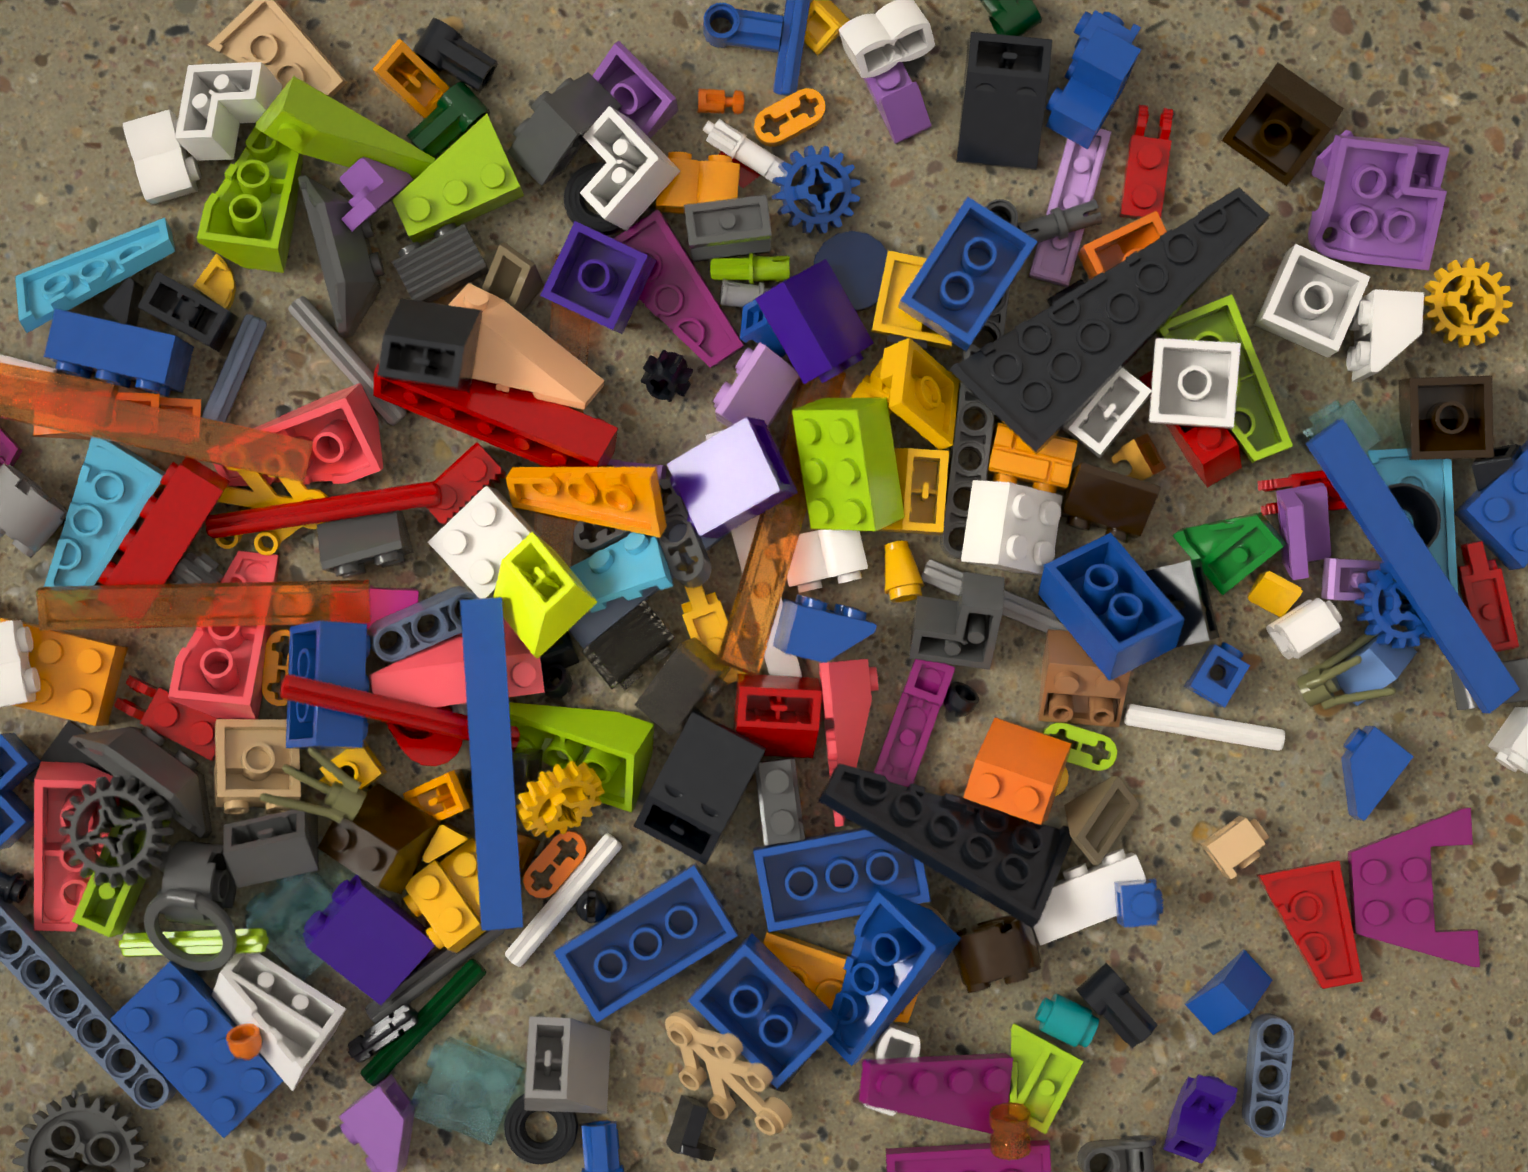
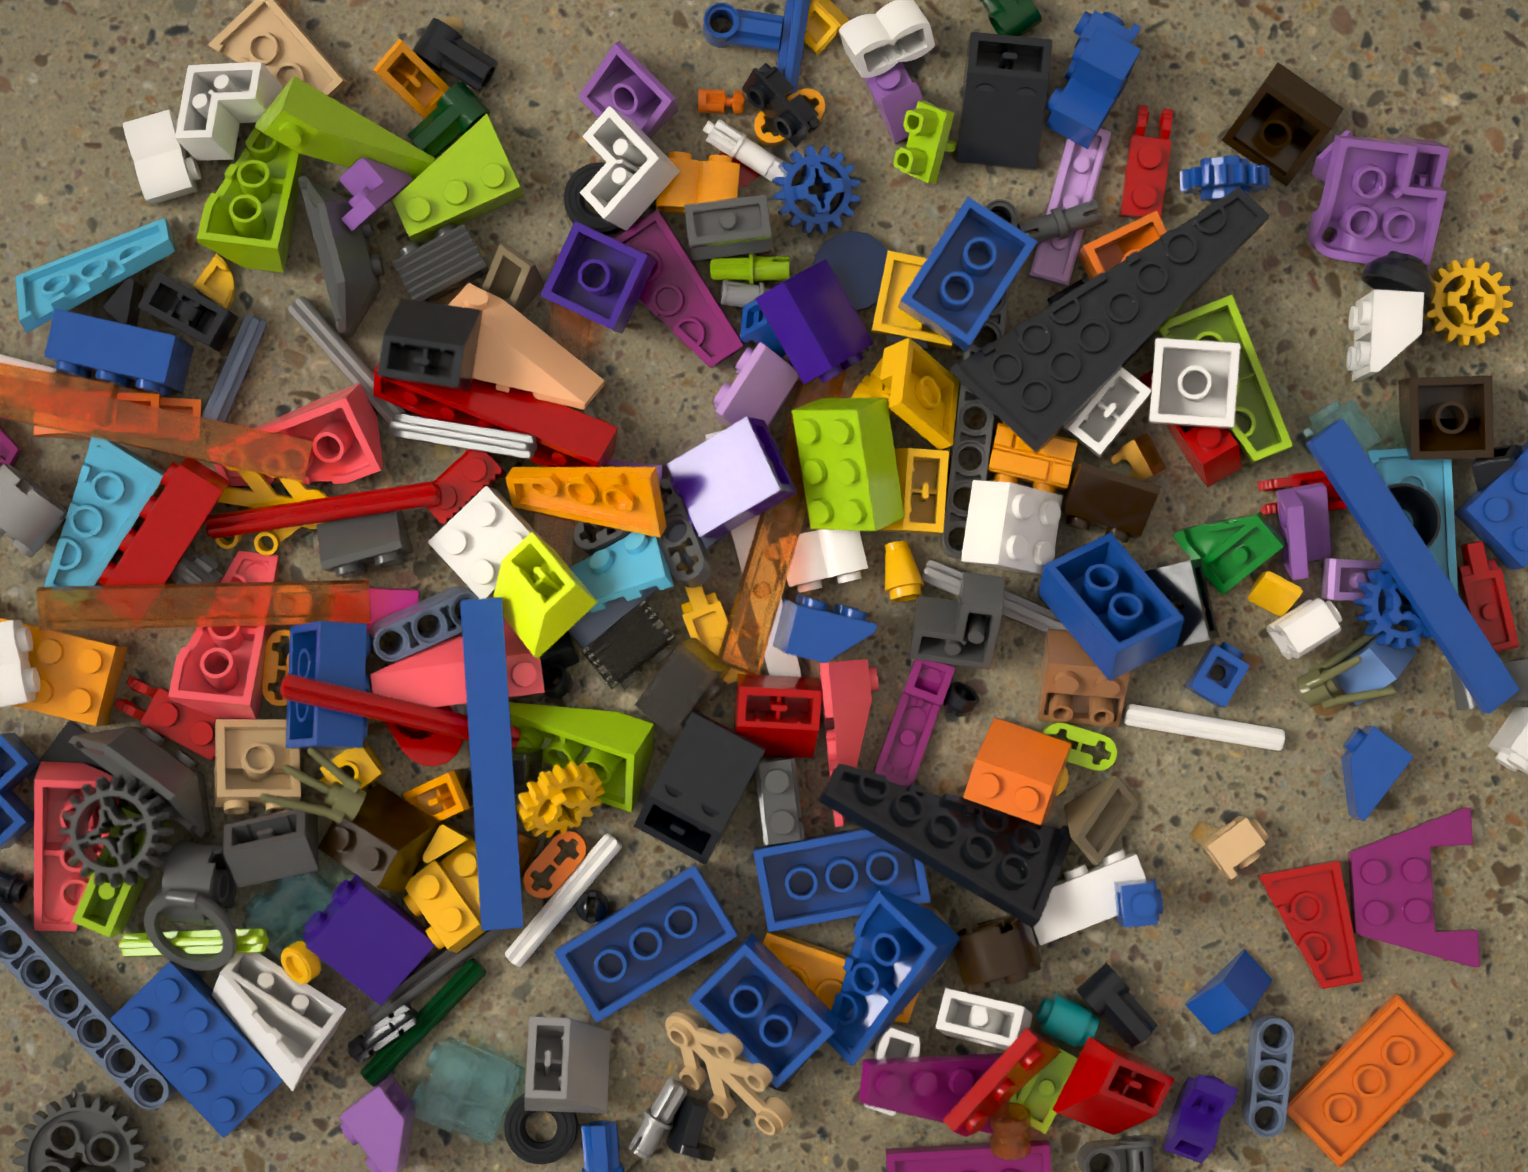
orange hinge [226,1024,262,1060] -> none
dark grey brick [508,72,622,186] -> none
black gear [640,350,693,402] -> none
white brick [1254,244,1370,358] -> none
none -> yellow tile [281,941,321,984]
none -> axle [389,413,538,459]
none -> light grey axle [628,1079,687,1160]
none -> black hinge [742,63,821,148]
none -> lime hips [893,101,957,183]
none -> white brick [935,988,1033,1050]
none -> red wing [942,1028,1061,1137]
none -> red slope [1052,1036,1175,1135]
none -> blue gear [1180,155,1270,203]
none -> orange tile [1287,994,1456,1168]
none -> black piece [1361,251,1436,305]

